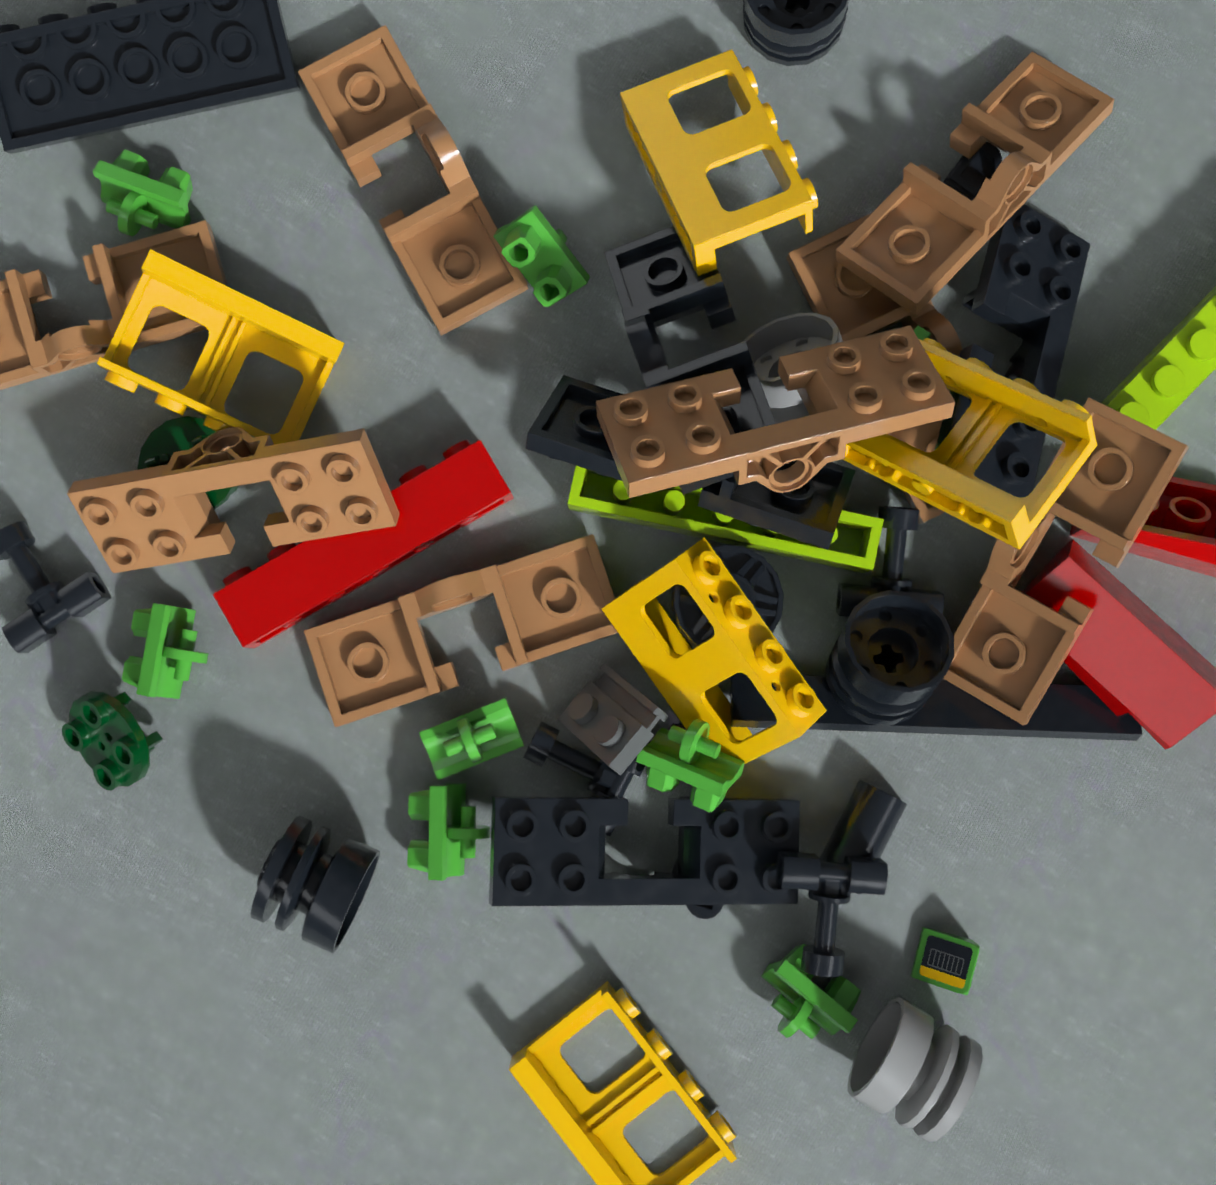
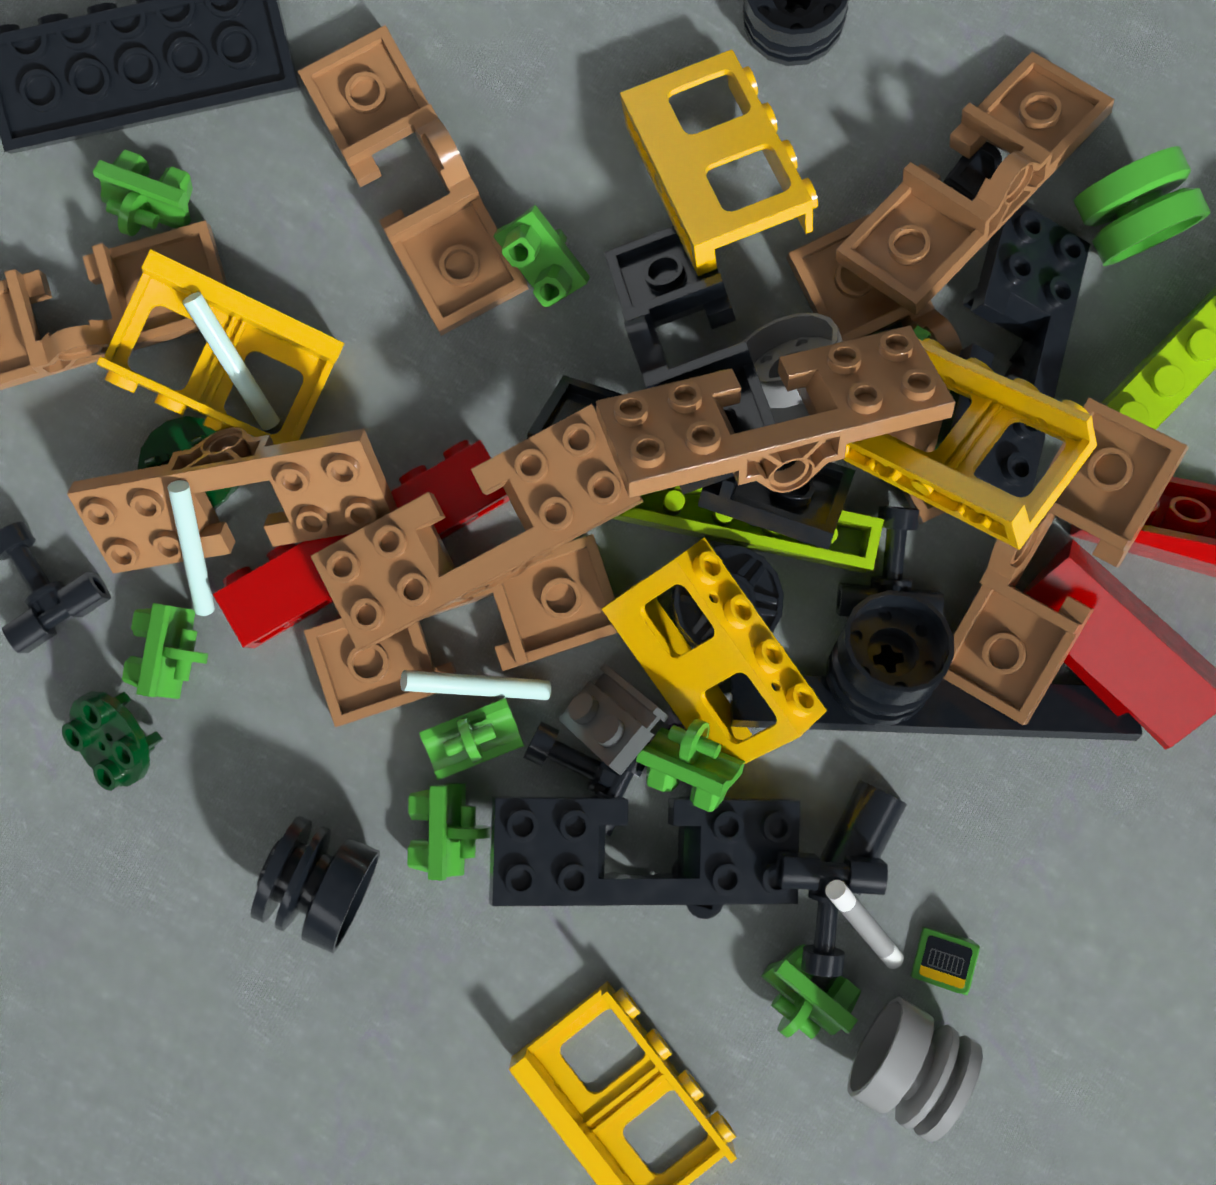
none -> light aqua bar [167,480,215,616]
none -> light aqua bar [182,292,280,430]
none -> medium nougat plate [311,404,644,651]
none -> light aqua bar [400,670,551,700]
none -> bar [825,880,904,969]
none -> bright green wheel [1073,146,1211,266]

